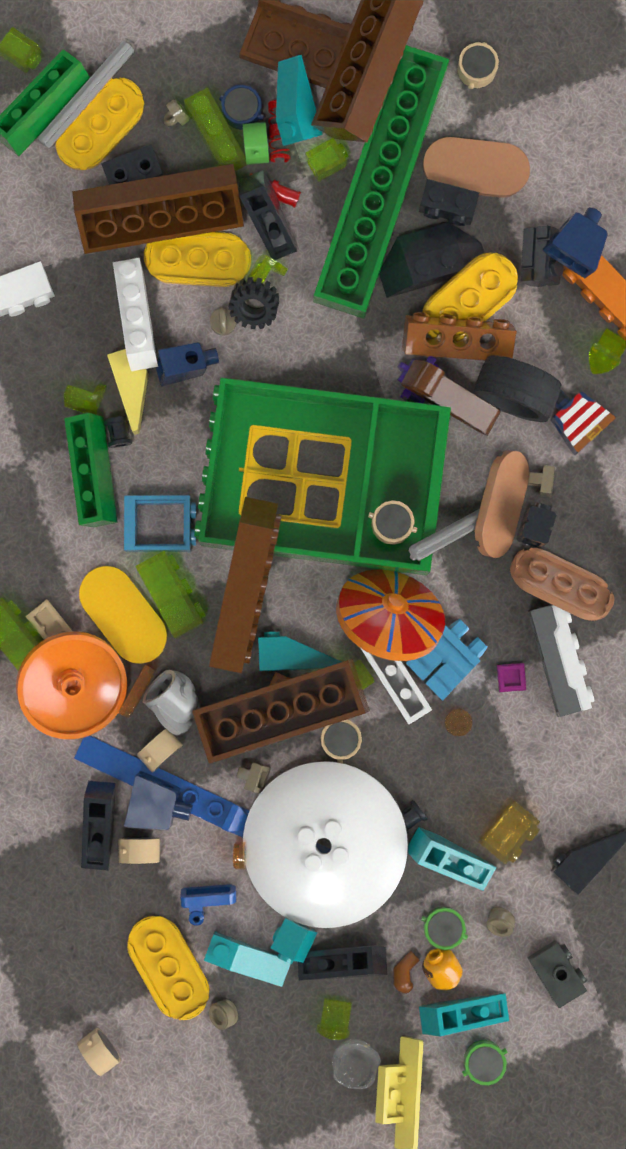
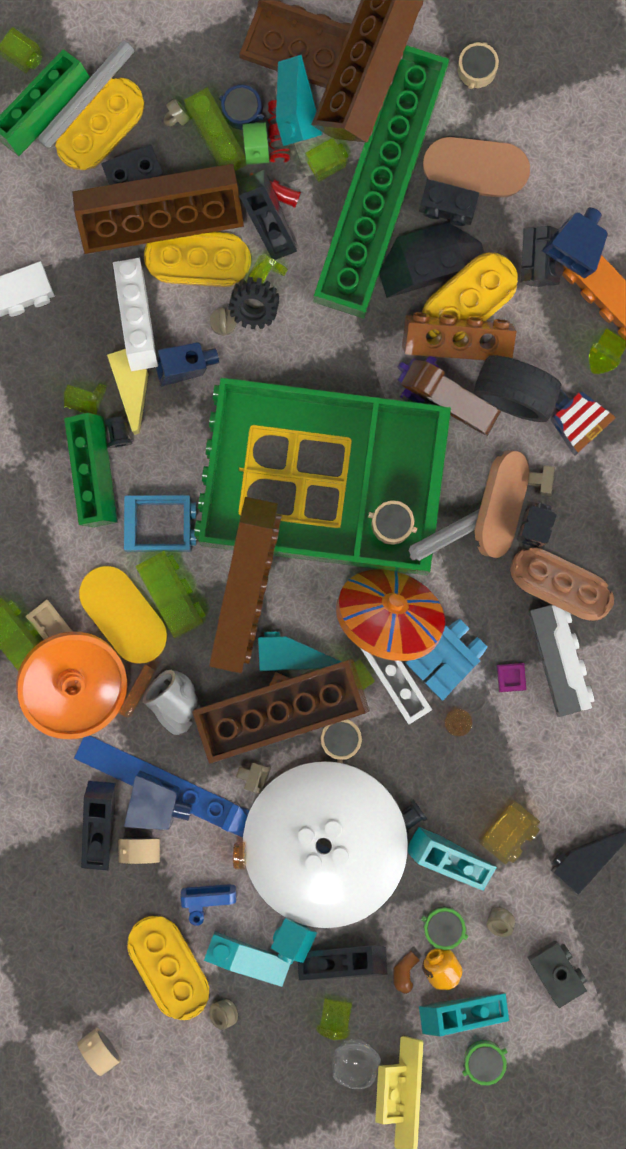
tan piece [137,729,183,772] -> none

